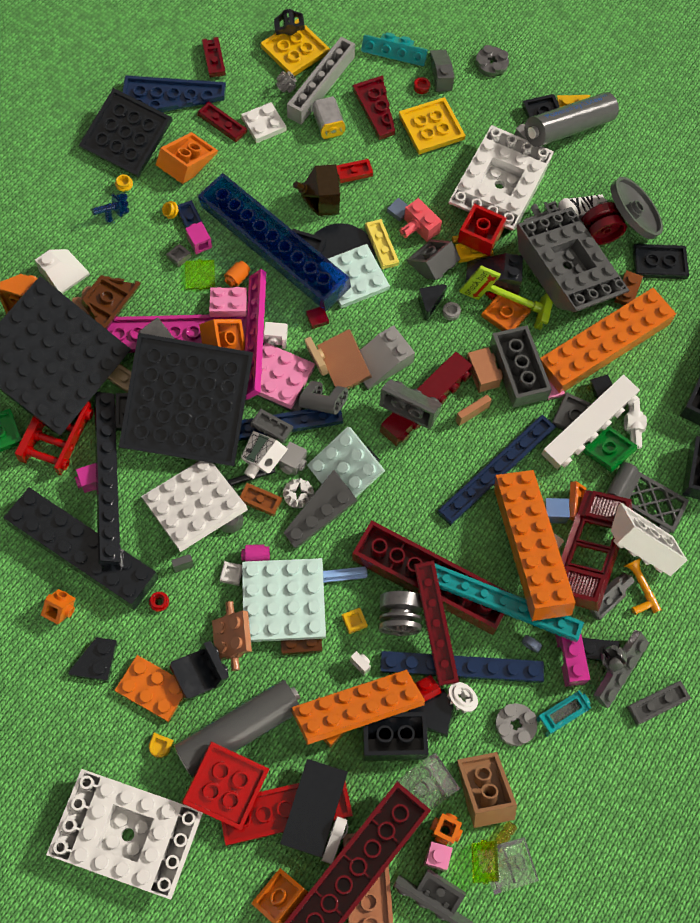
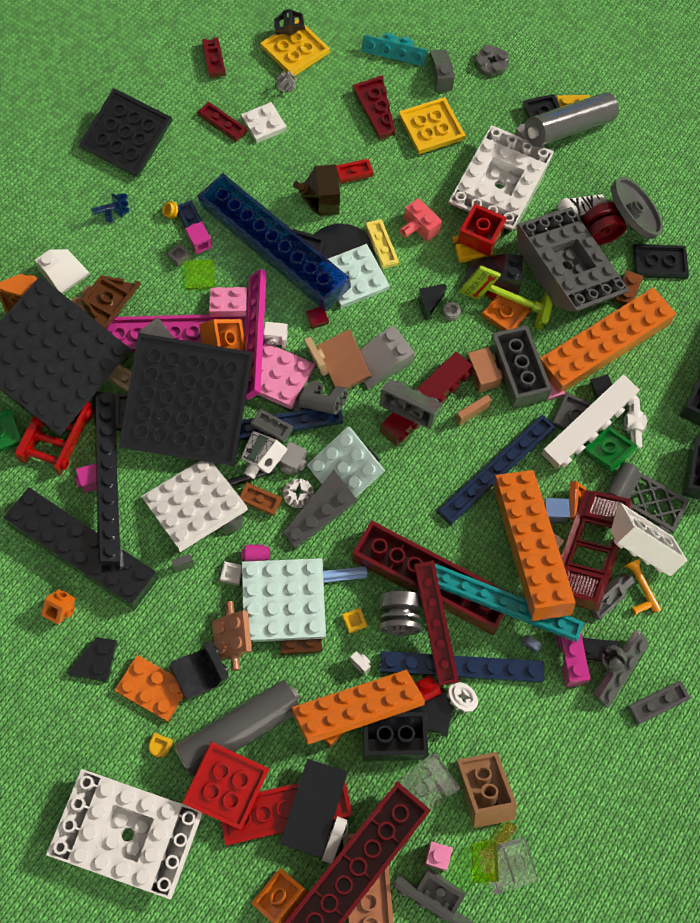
yellow plate [115,174,133,192] -> none
dark blue wing [123,75,226,112] -> none
red plate [149,592,169,612] -> none
orange slope [156,132,218,184] -> none
orange brick [224,261,250,287] -> none
light grey brick [287,37,355,125] -> none
flat silver piece [312,96,346,139] -> none
sand blue tile [387,198,408,221] -> none
dark grey slope [407,239,460,280] -> none
red tile [413,77,430,94] -> none
orange brick [430,813,463,846] -> none
light grey plate [495,703,537,746] -> none
dark grey arm [523,201,560,222] -> none
teal window [536,690,591,737] -> none

